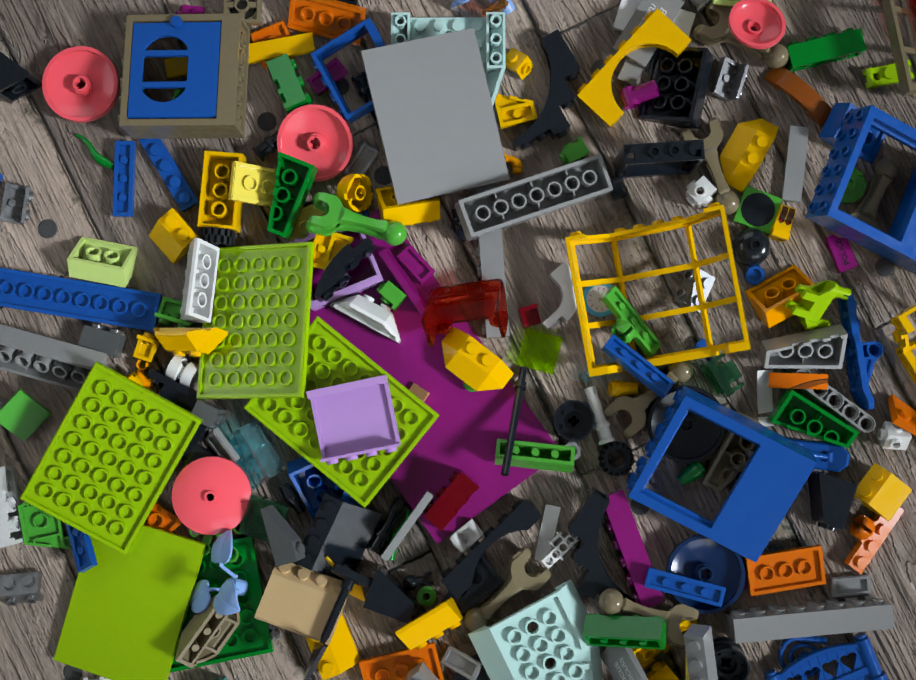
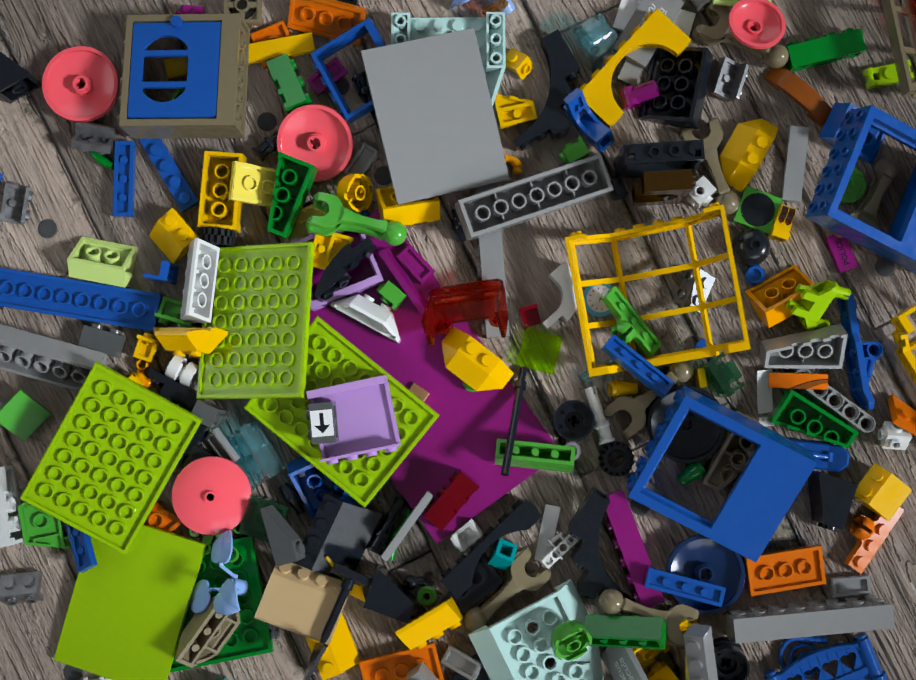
none -> flat silver bracket [71,121,115,154]
none -> blue panel [143,260,179,285]
none -> brick [306,401,339,444]
none -> teal brick [488,538,518,571]
none -> bright green cylinder [550,620,592,661]
none -> blue arch [563,87,615,153]
none -> clear light blue brick [573,13,617,60]
none -> dark brown arch [631,169,696,206]
none -> yellow tile [693,368,707,388]

